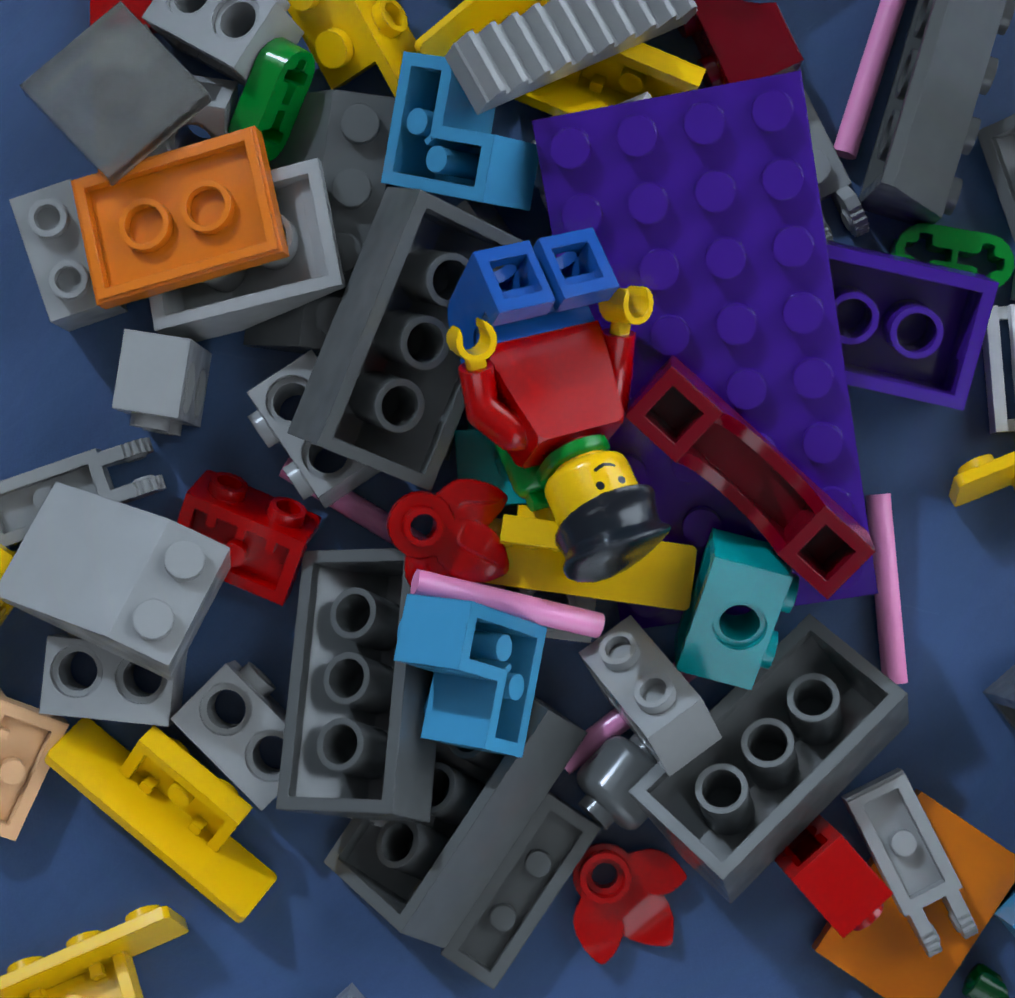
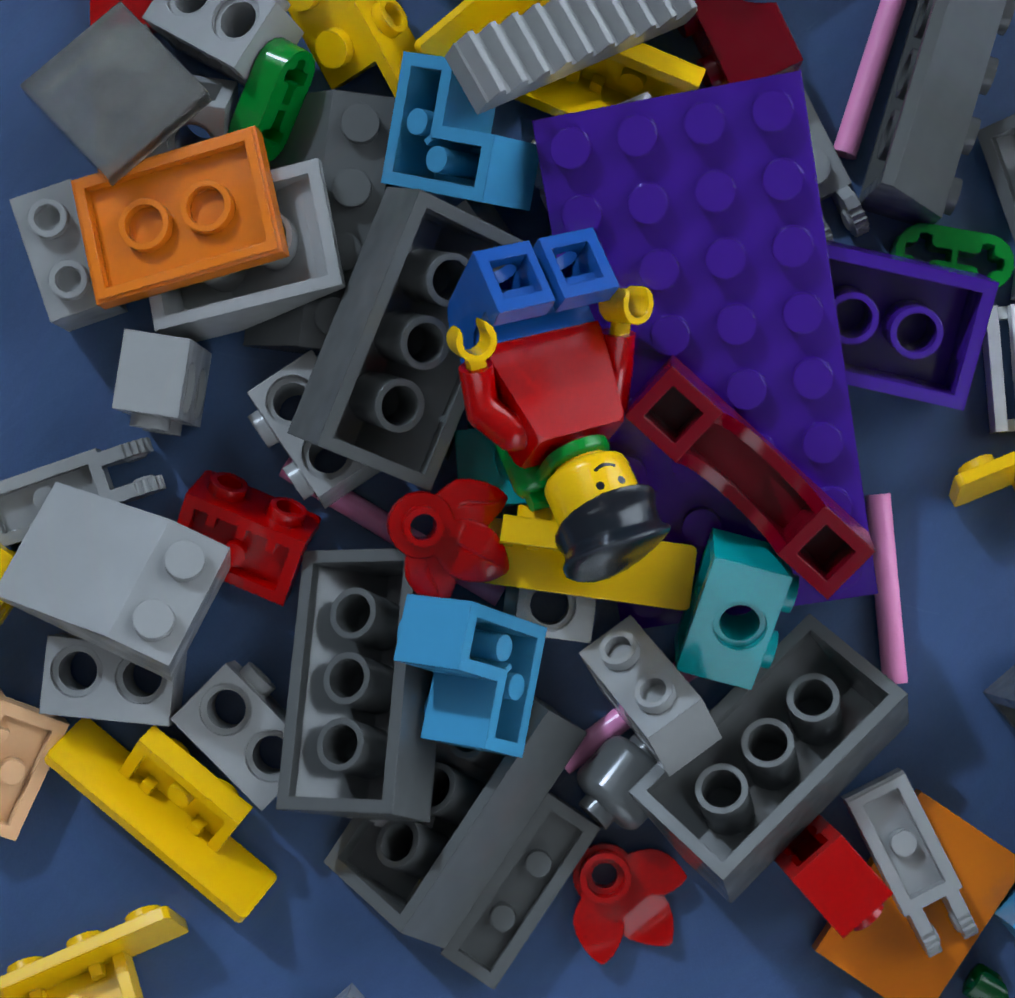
bright pink bar [410,569,605,638] -> none

